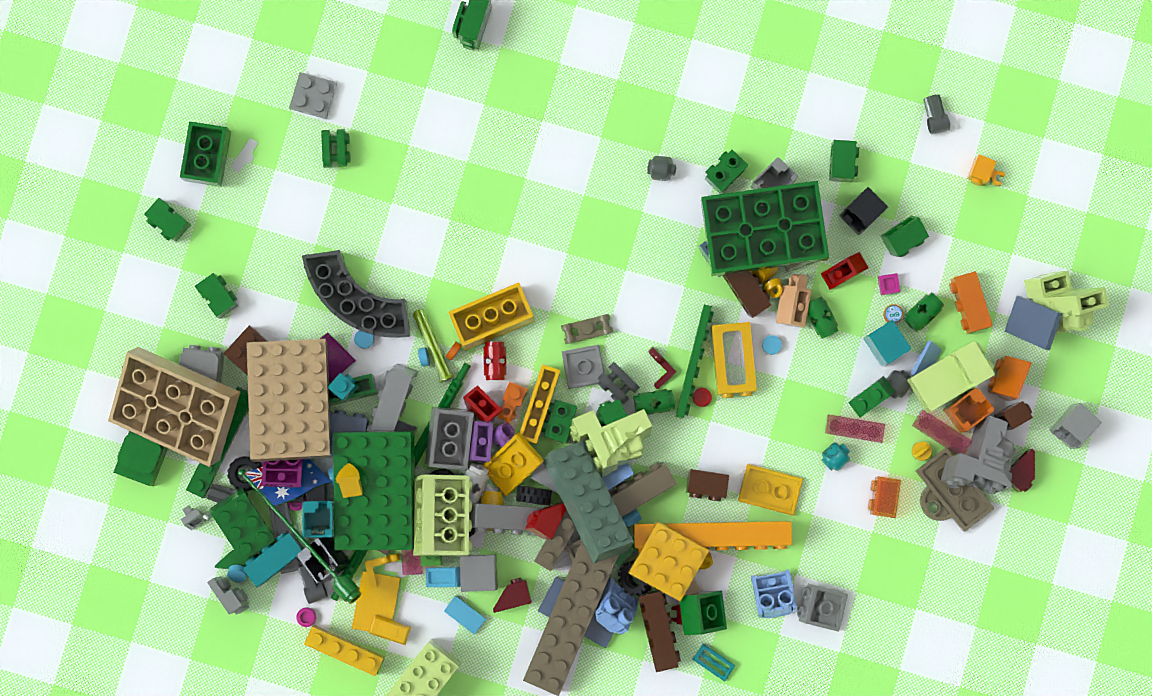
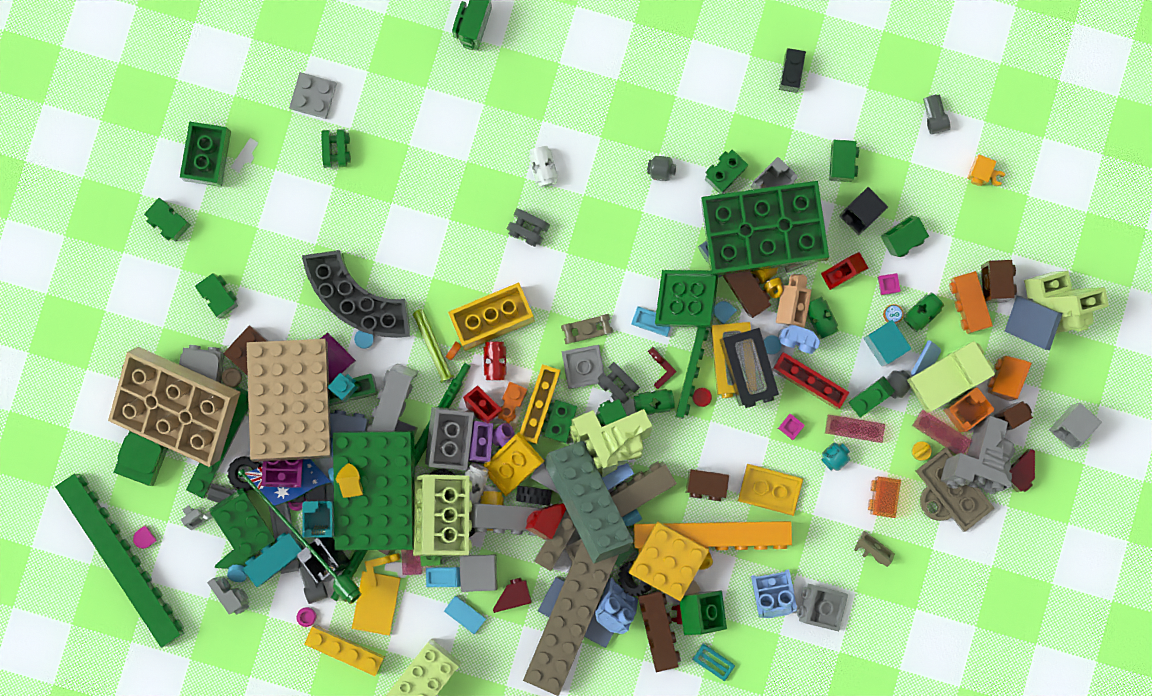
yellow tile [369,615,412,646] -> none
medium azure tile [418,347,430,367] -> none
none -> green brick [55,473,185,648]
none -> dark pink tile [133,525,157,549]
none -> tan tile [222,368,242,387]
none -> dark grey brick [506,208,550,247]
none -> white piece [529,146,558,187]
none -> medium azure tile [631,306,671,337]
none -> green plate [655,270,719,328]
none -> medium azure tile [714,301,737,324]
none -> black piece [719,328,779,409]
none -> red brick [772,352,850,410]
none -> dark pink plate [777,414,805,441]
none -> light blue slope [778,325,820,354]
none -> black brick [779,48,806,93]
none -> dark tan plate [854,531,895,567]
none -> reddish brown brick [981,260,1017,303]

